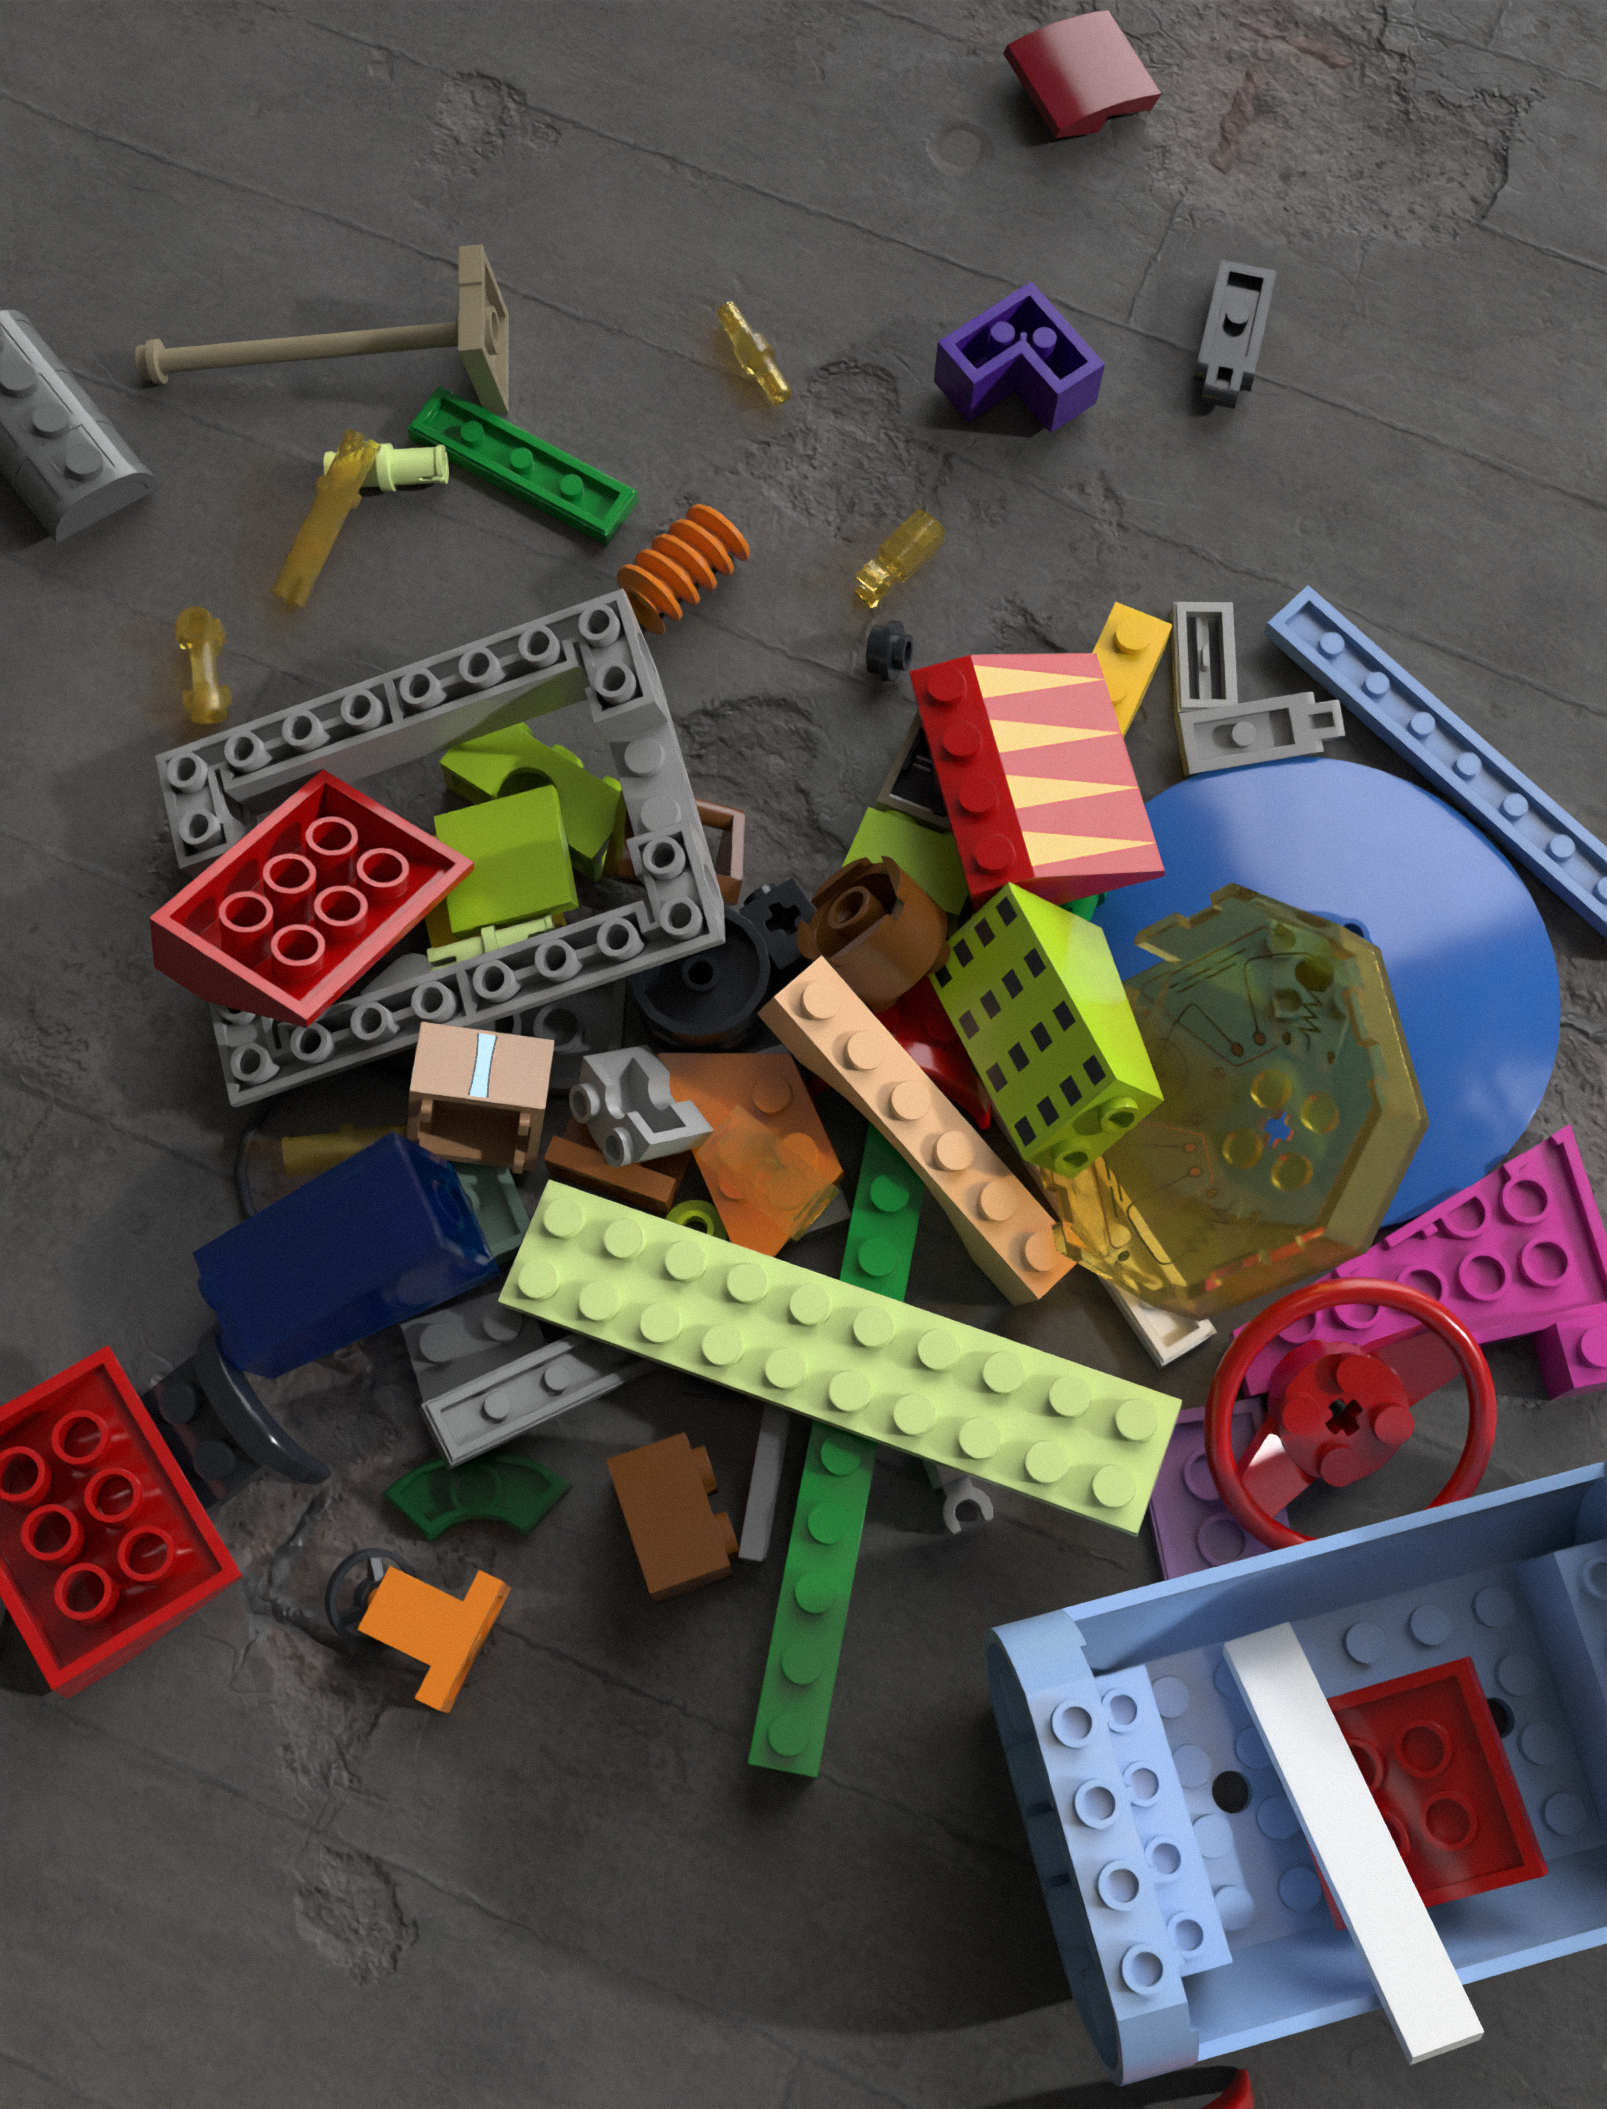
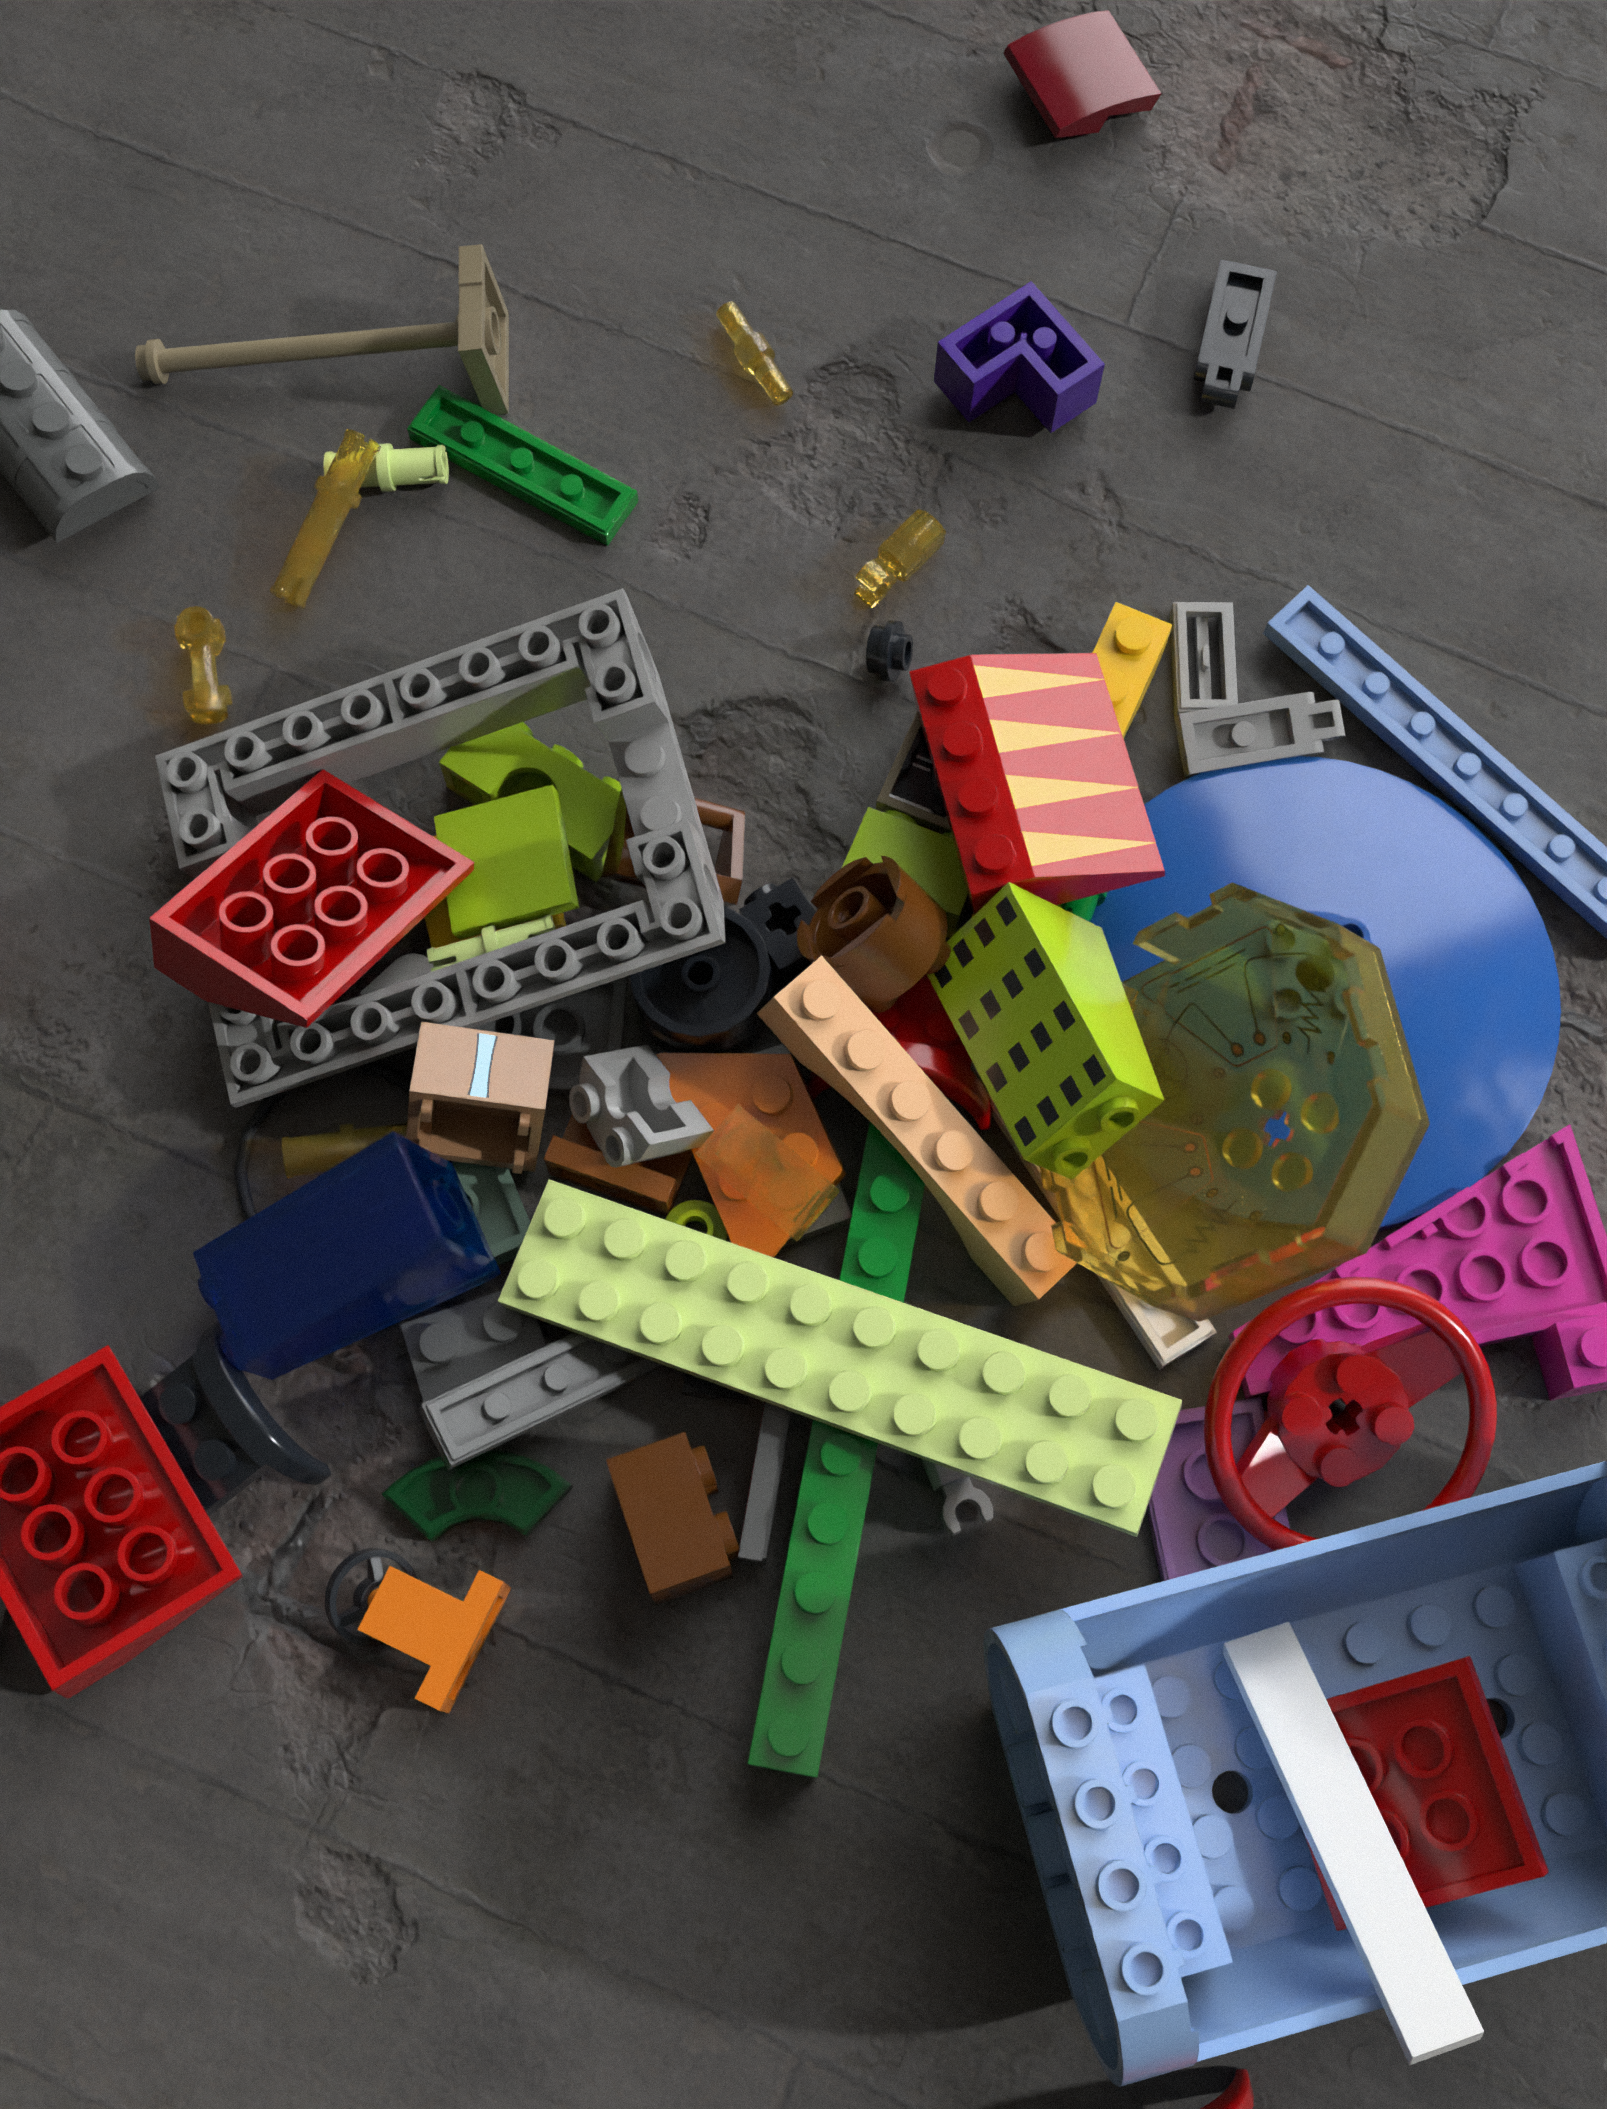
orange piece [616,504,750,635] -> none

